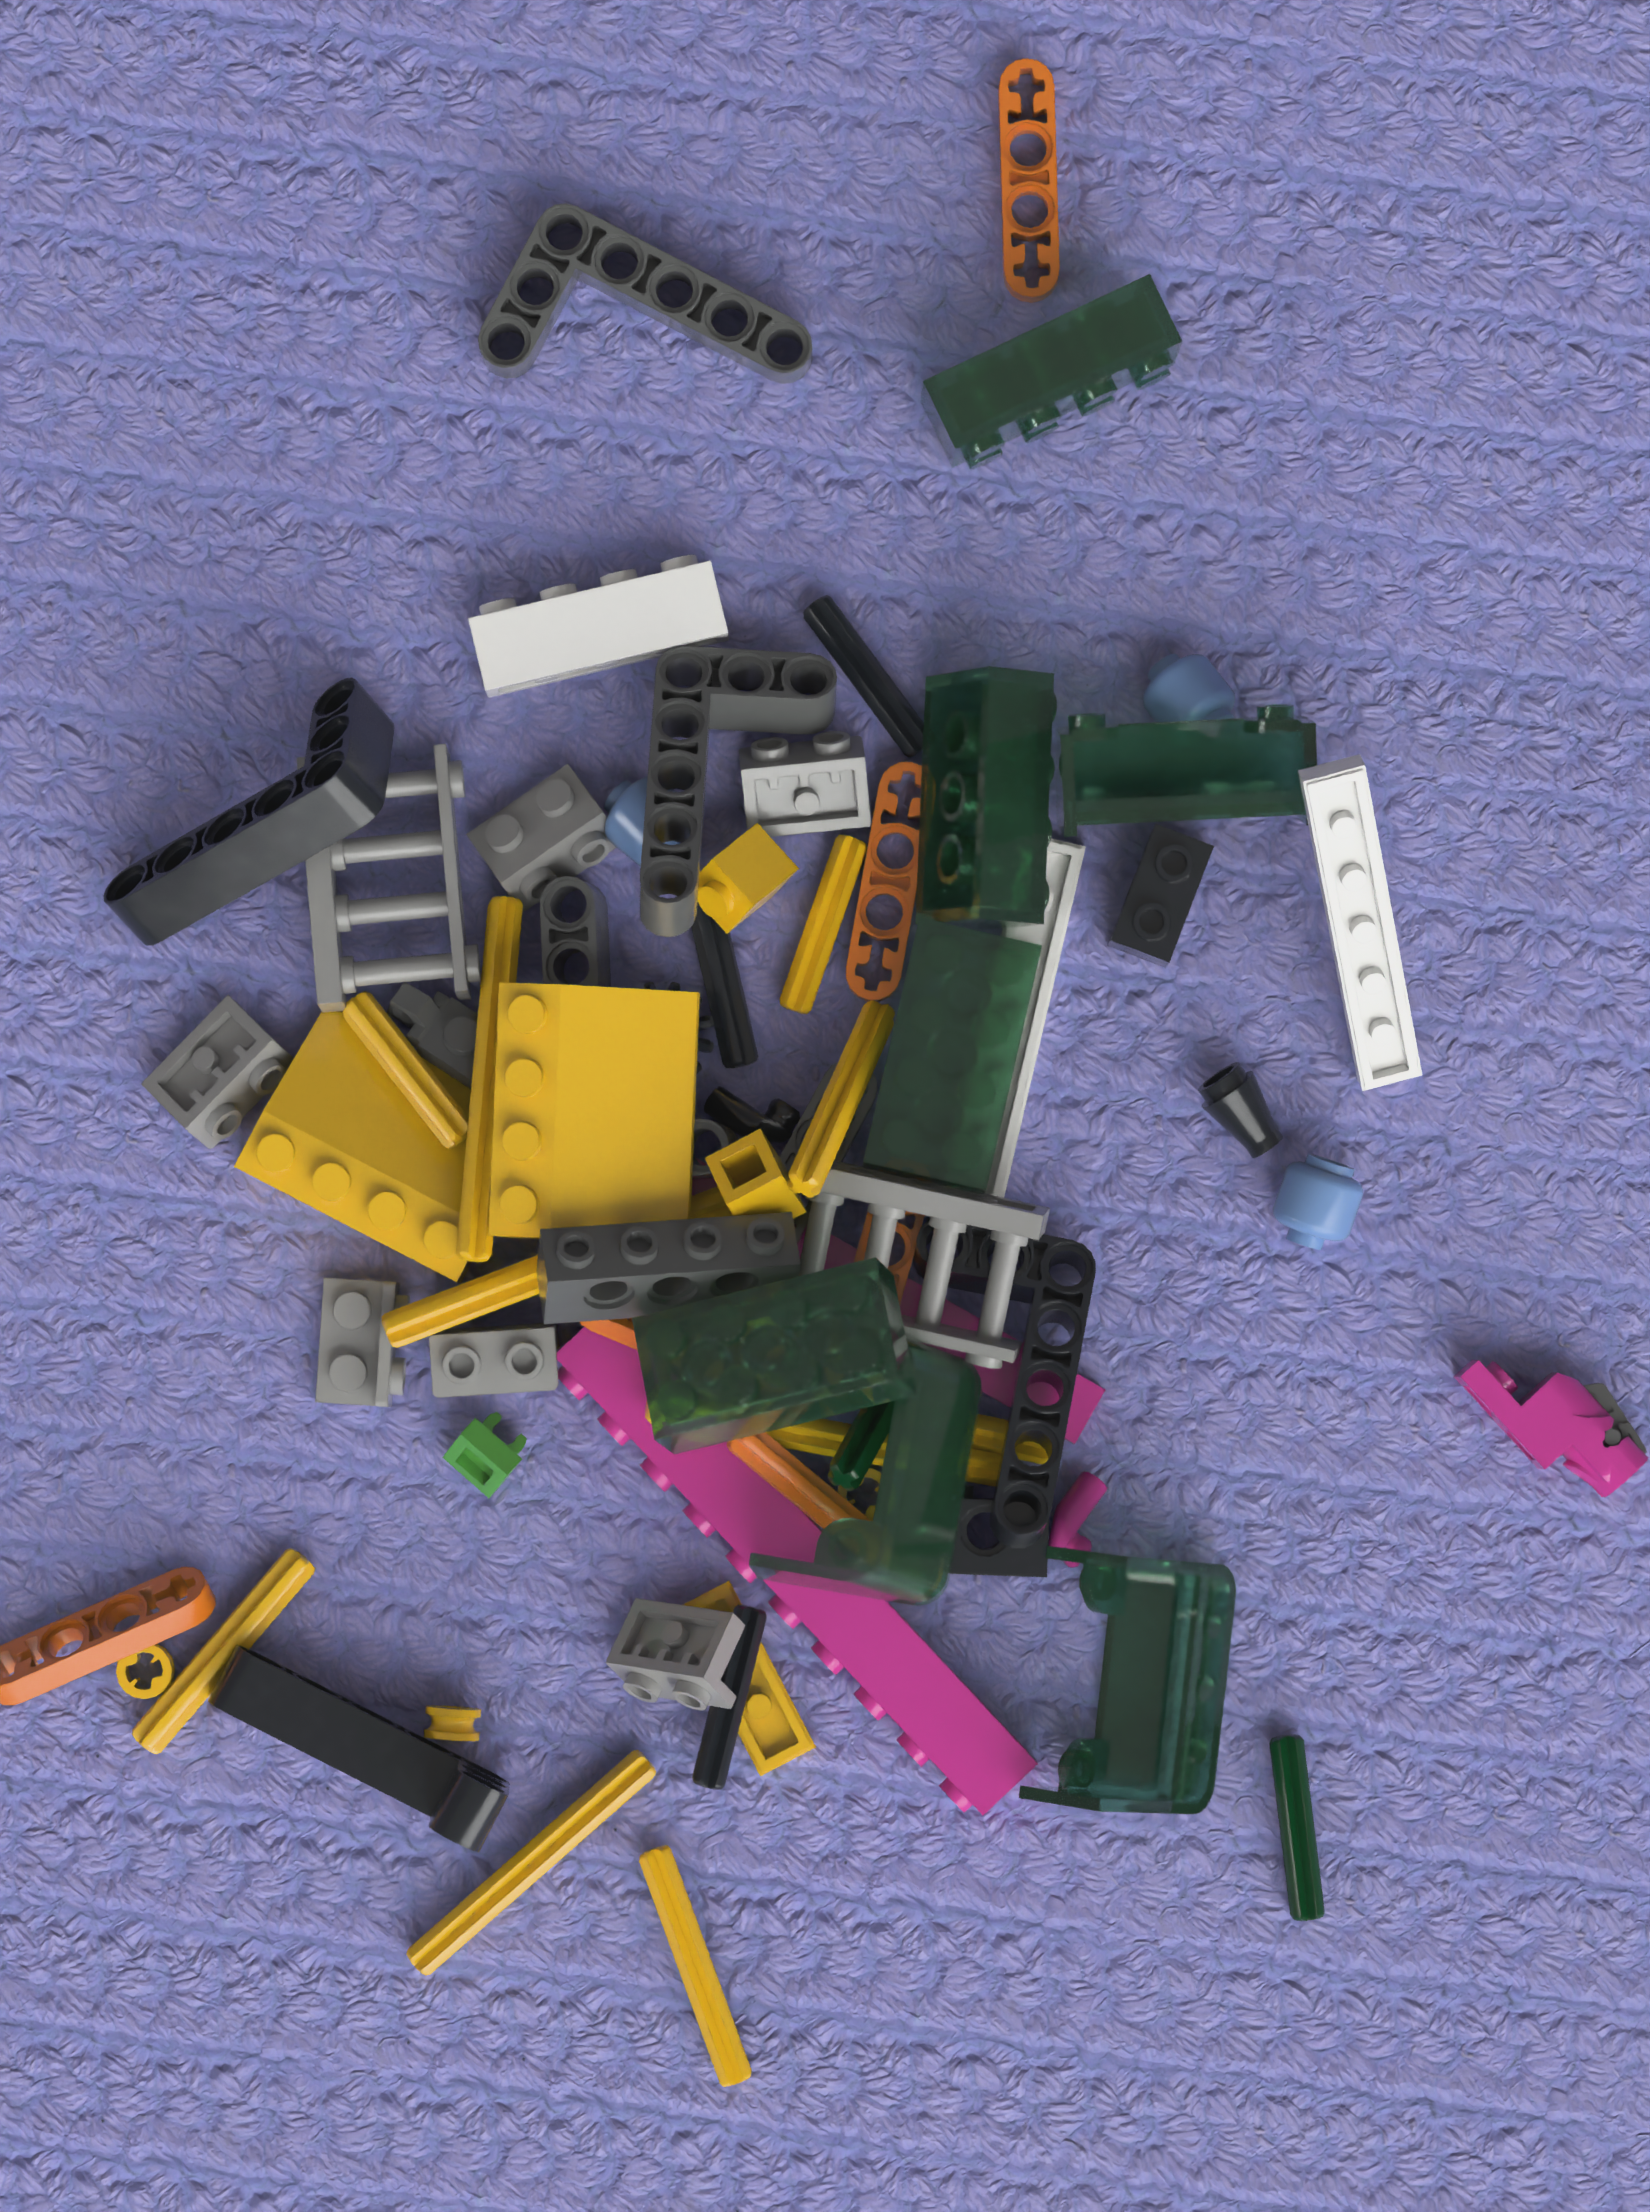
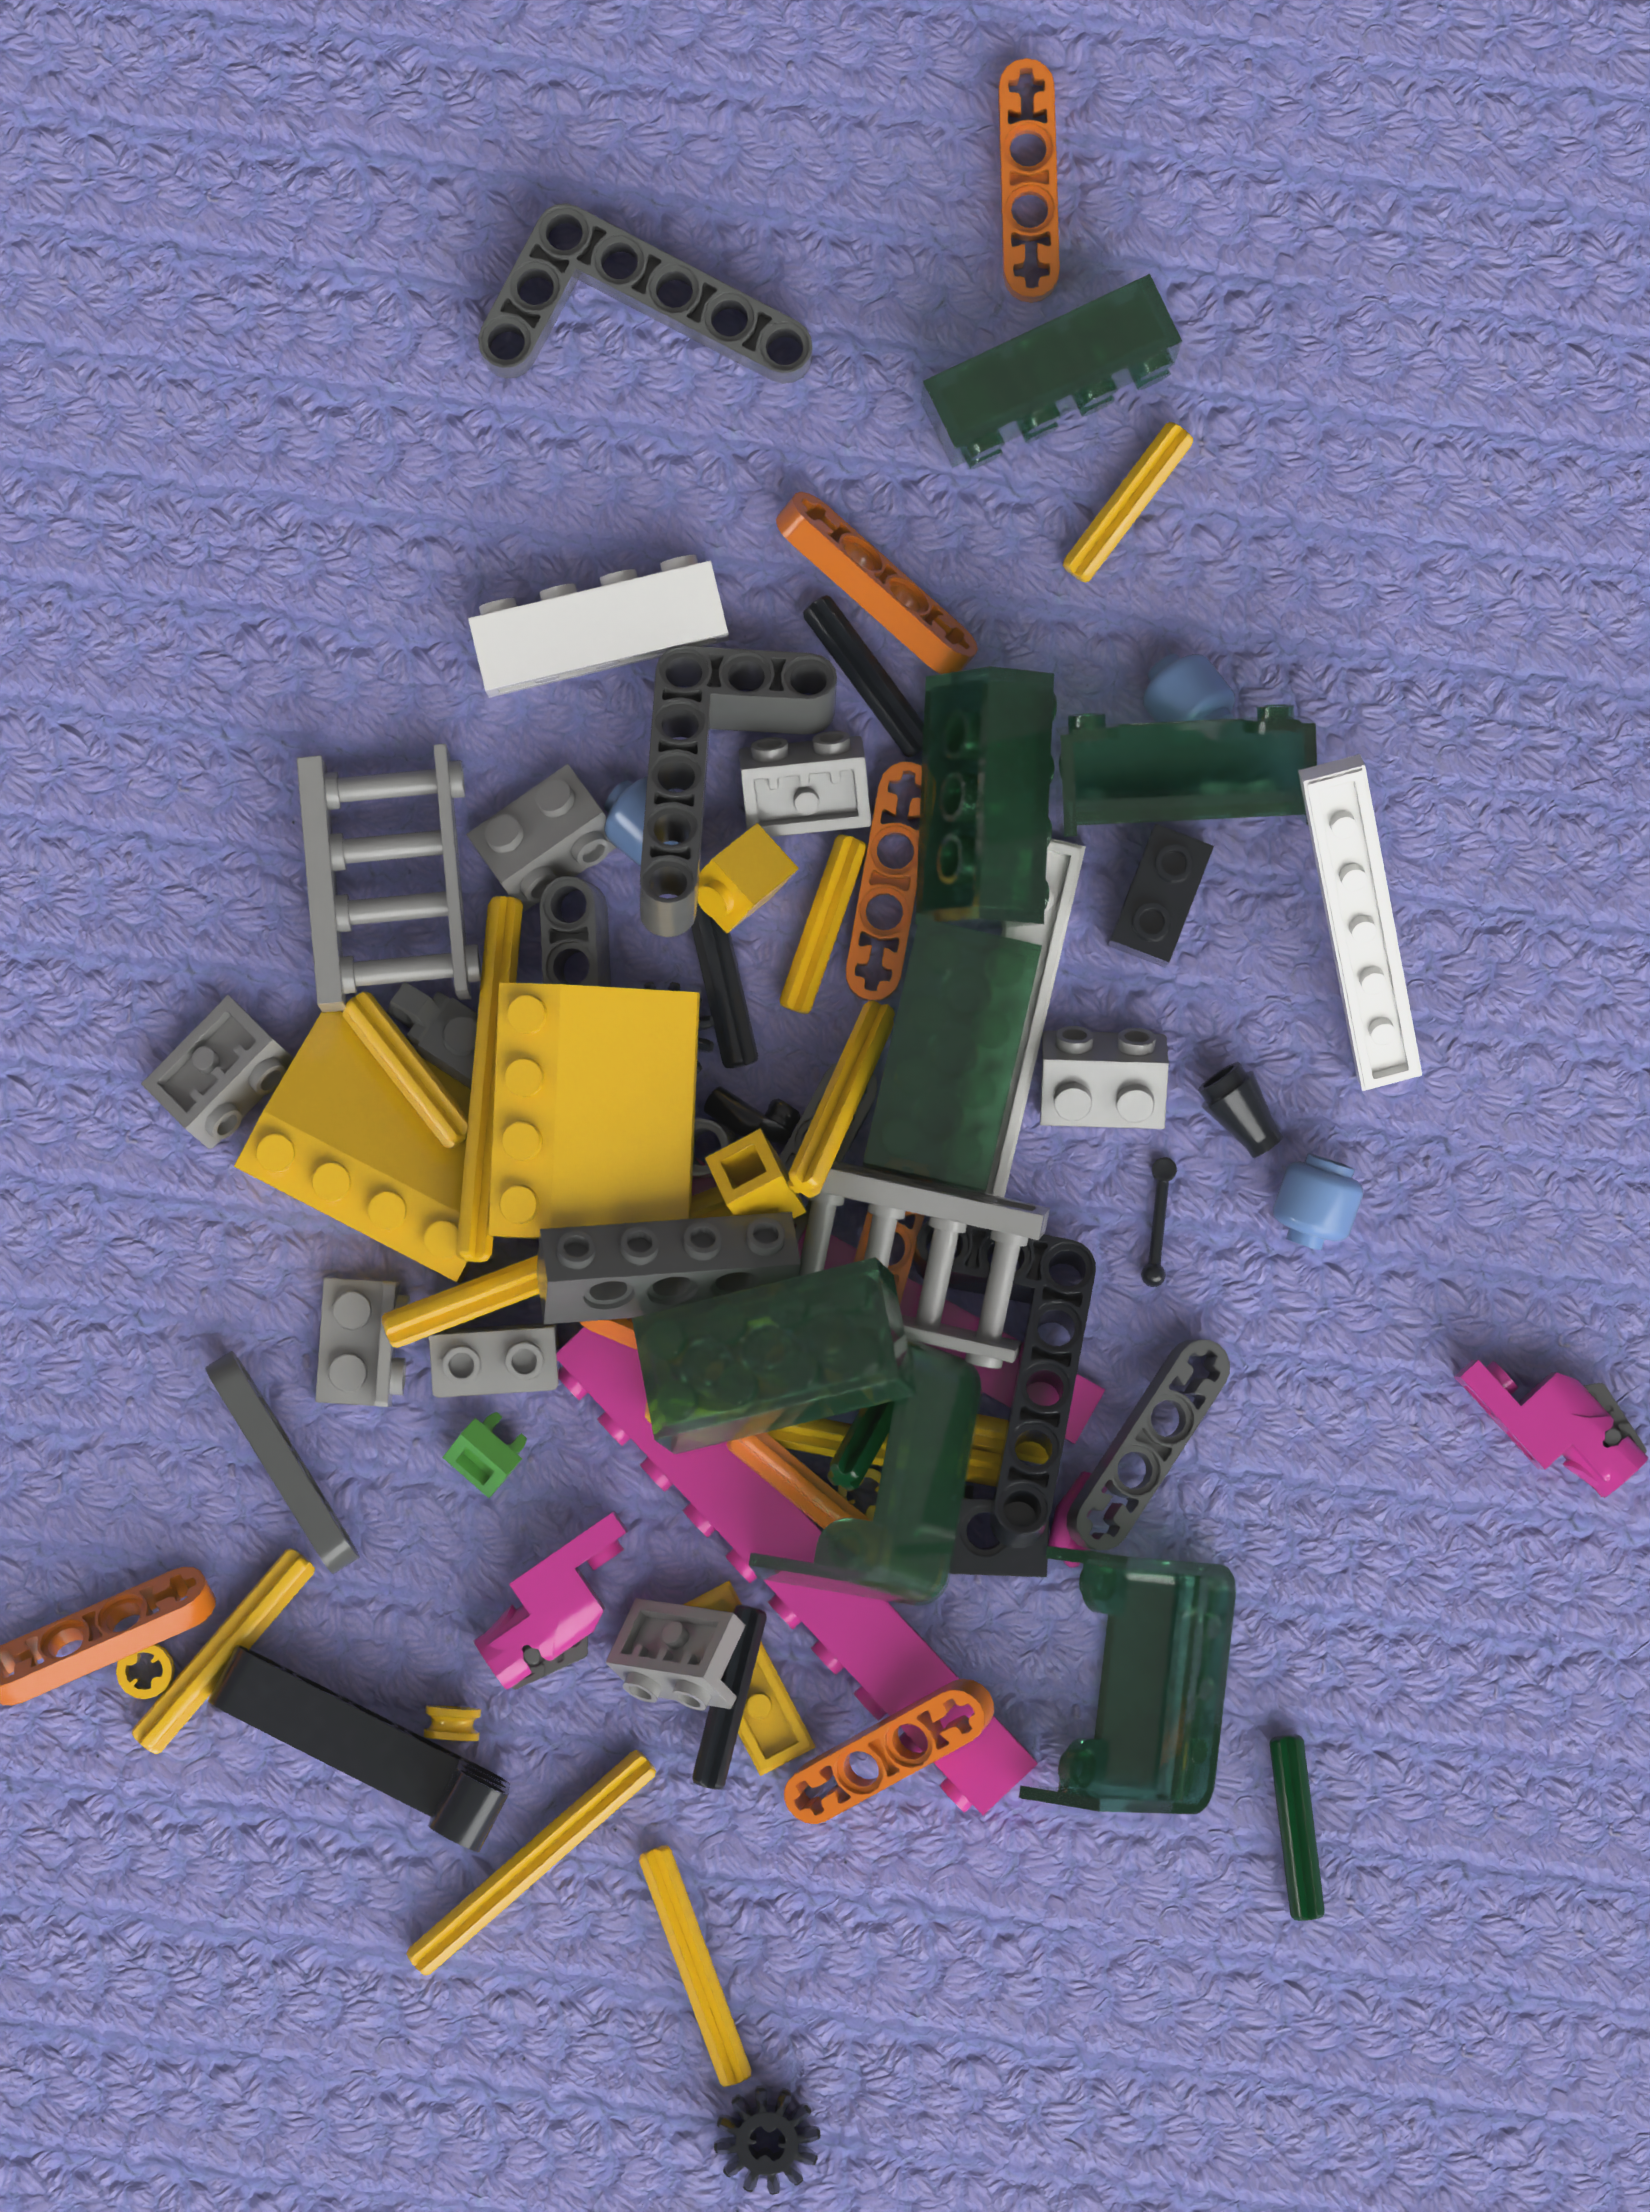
black beam [103,678,394,946] -> none
none -> dark grey beam [205,1351,360,1574]
none -> dark pink plate [473,1511,628,1690]
none -> black gear [714,2085,821,2195]
none -> orange beam [776,492,978,678]
none -> orange beam [784,1678,994,1824]
none -> bracket [1040,1026,1169,1129]
none -> yellow axle [1063,421,1193,583]
none -> dark grey beam [1067,1340,1230,1550]
none -> black hinge [1141,1157,1177,1287]

